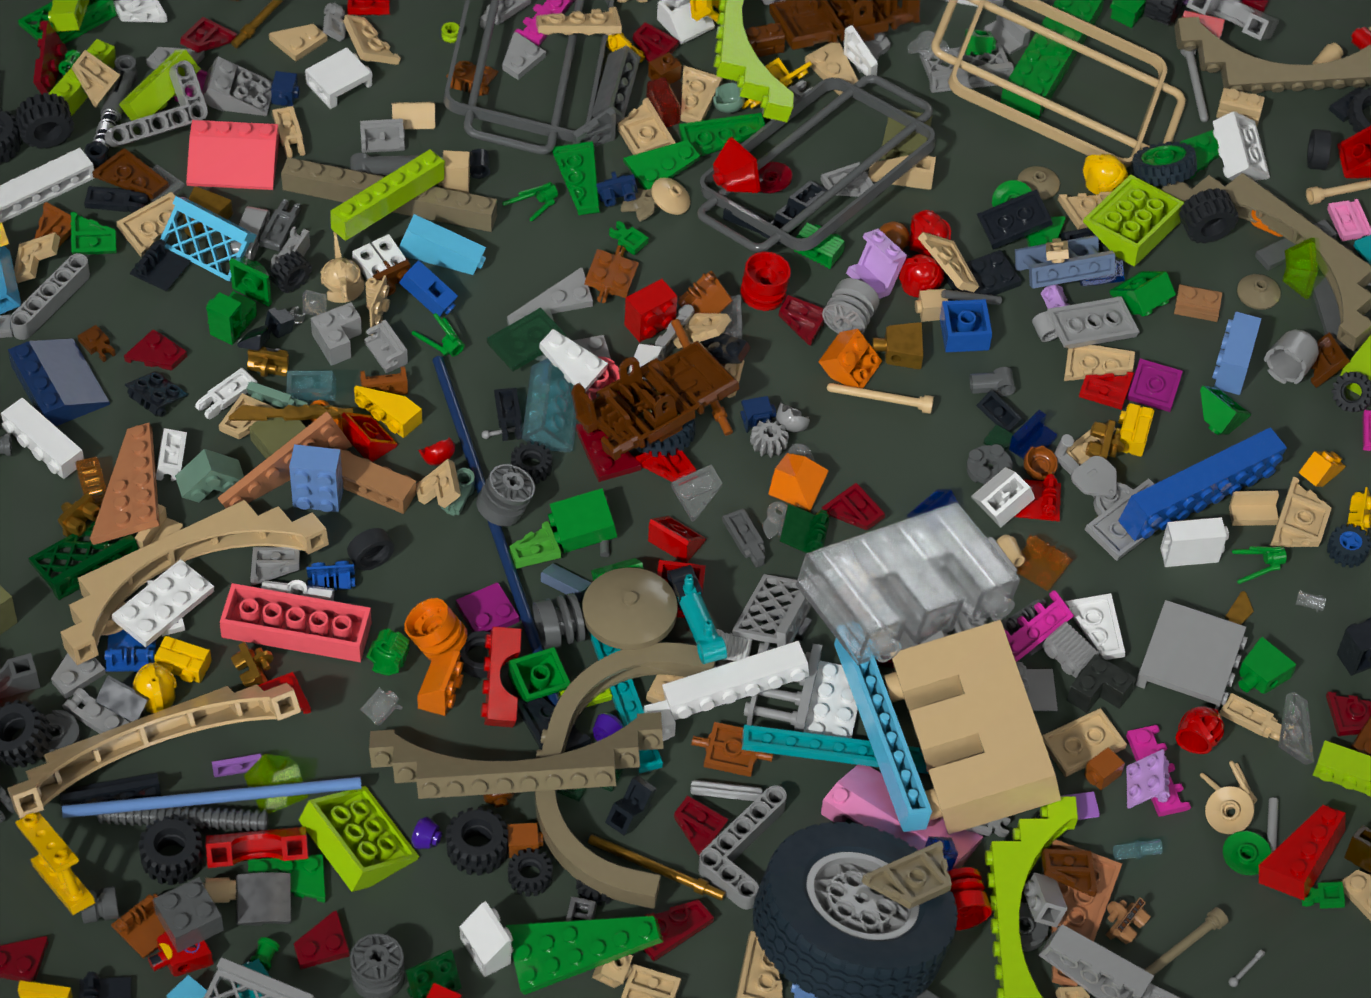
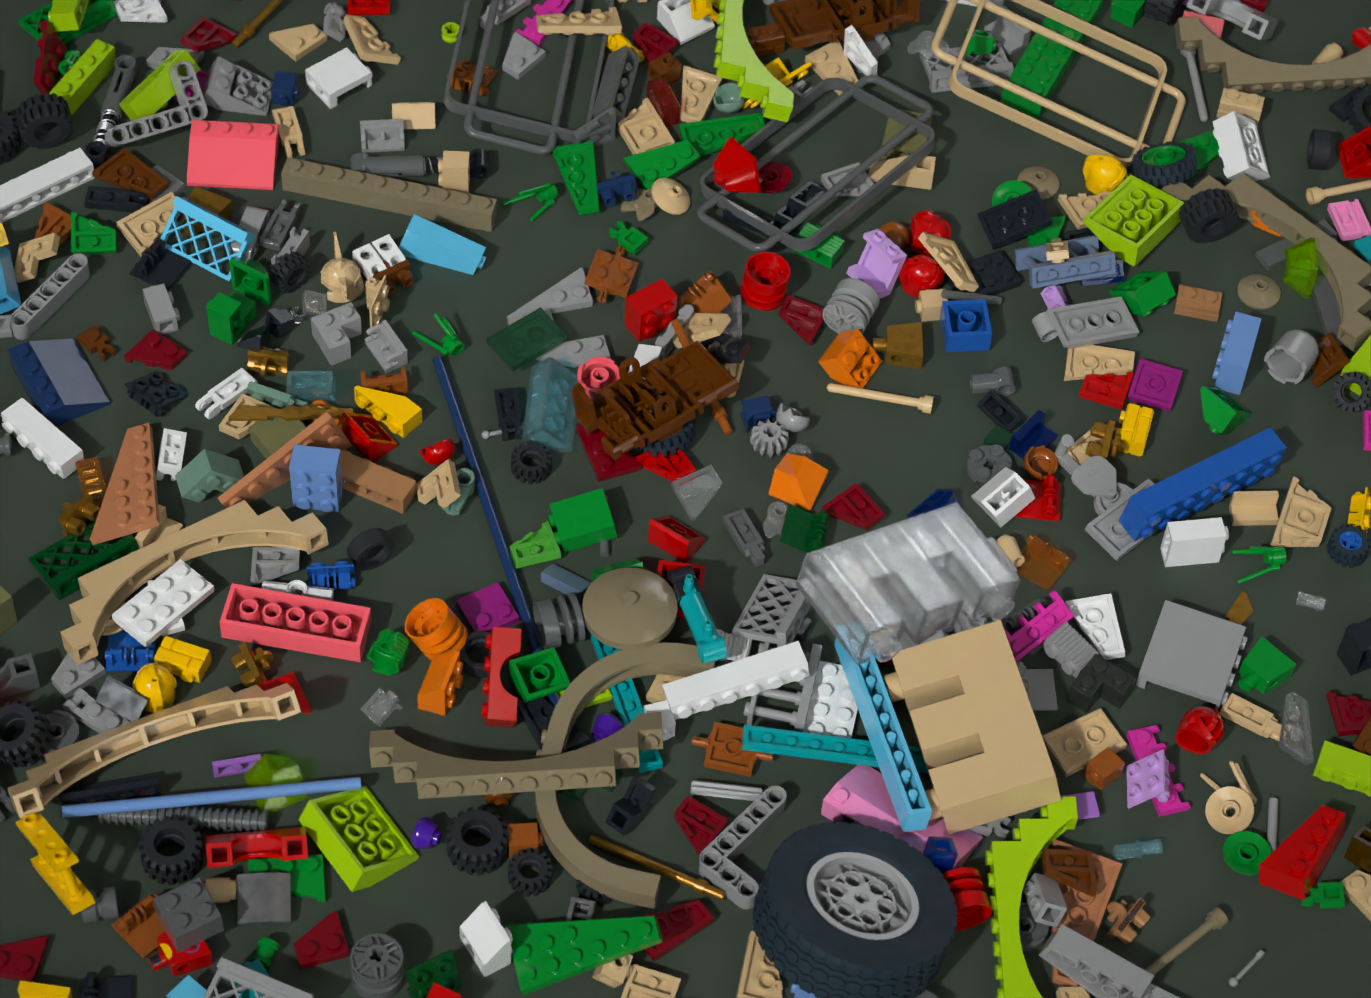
tan wing [72,50,120,107] -> none
lime brick [330,149,445,241] -> none
blue brick [399,260,458,317] -> none
dark grey wheel [476,464,535,526] -> none
white wing [539,329,608,392] -> none
dark tan wing [862,841,952,909] -> none
light orange slope [1298,450,1346,487] -> none
none -> light grey brick [142,284,180,334]

